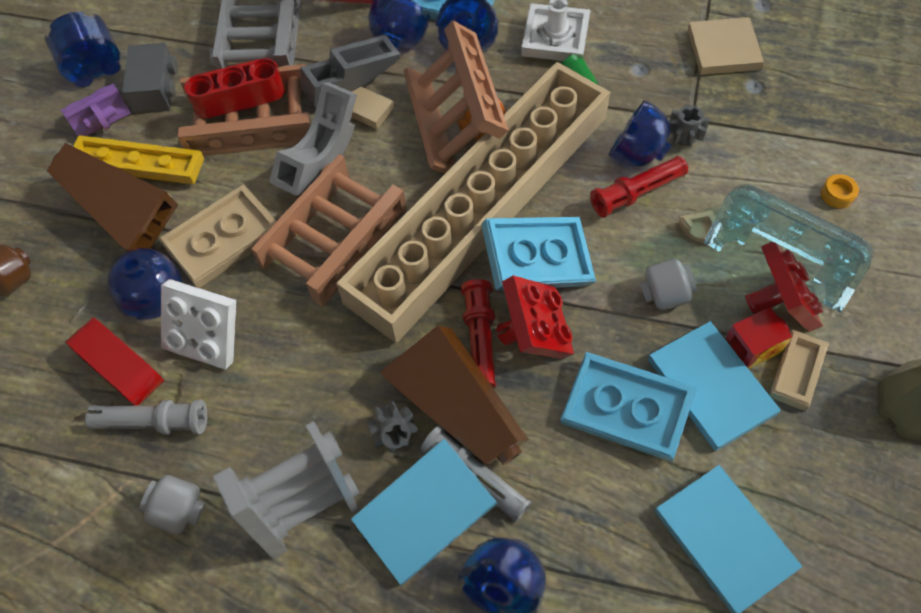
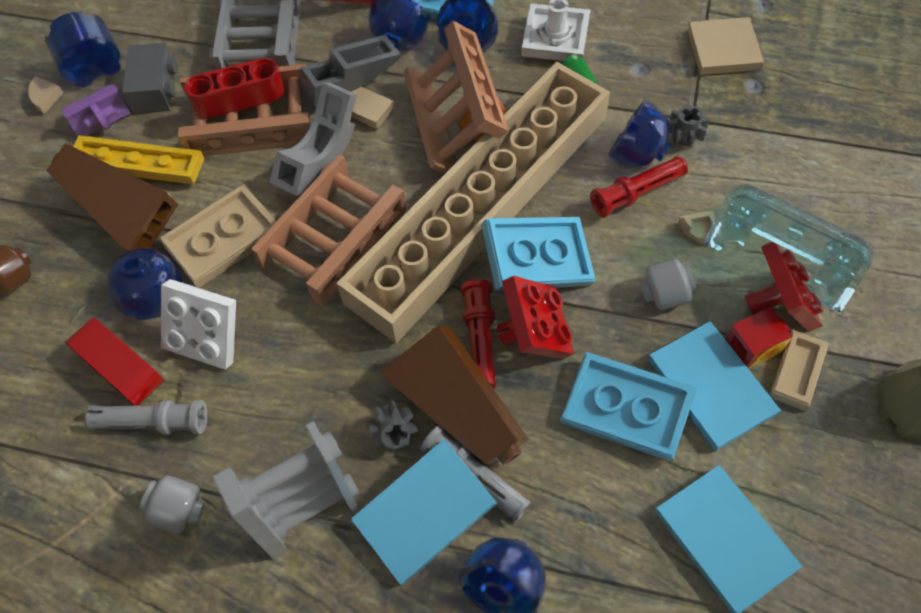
light orange tile [820,174,859,209] -> none
none -> tan tile [28,76,63,114]

